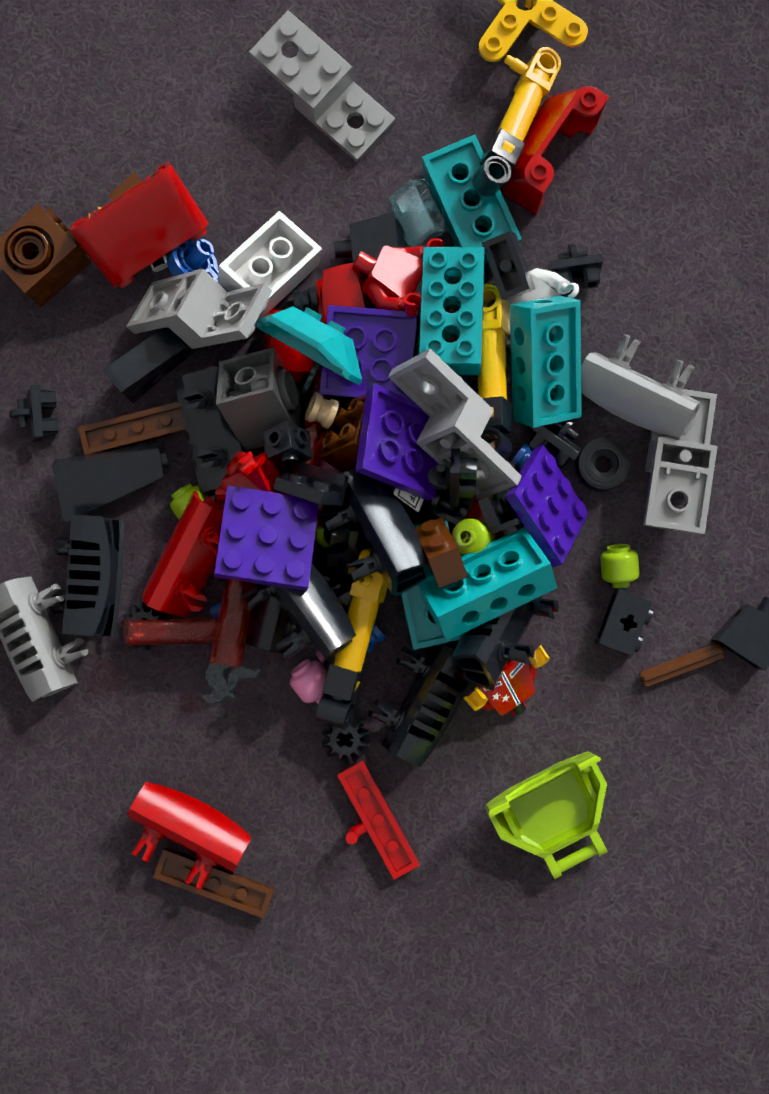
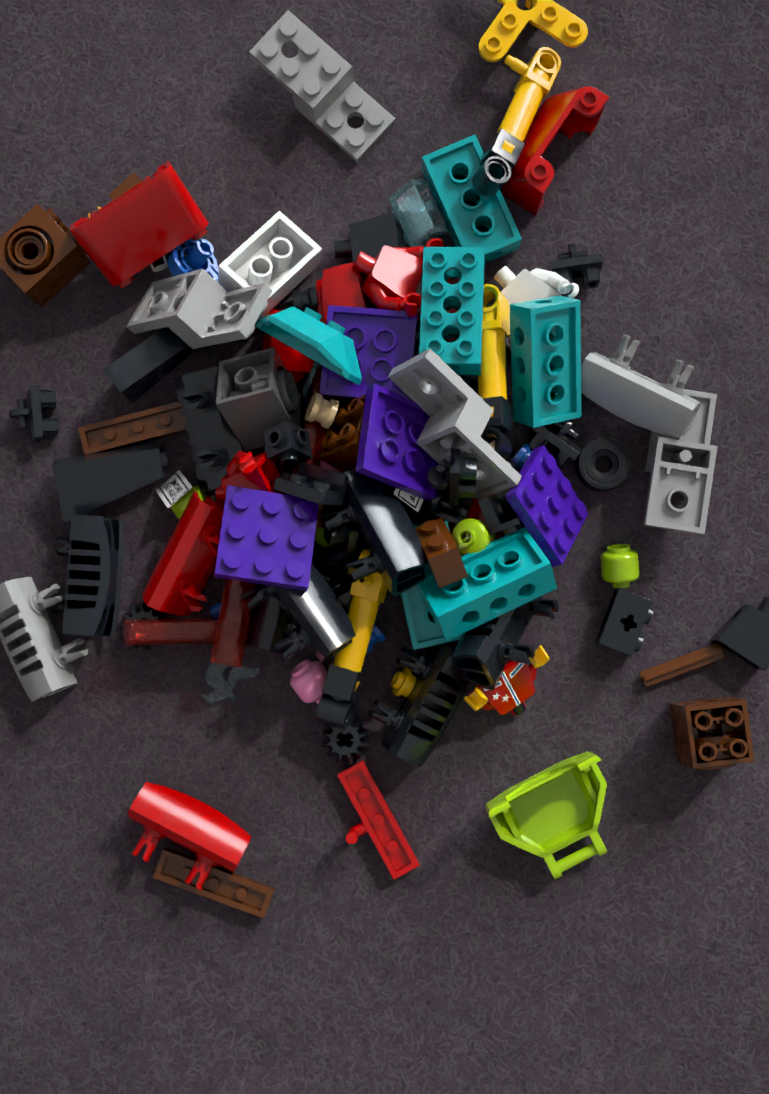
black brick [482,231,536,300] -> none
none -> white sticker [156,470,192,508]
none -> yellow plate [391,668,416,697]
none -> reddish brown brick [670,696,755,770]

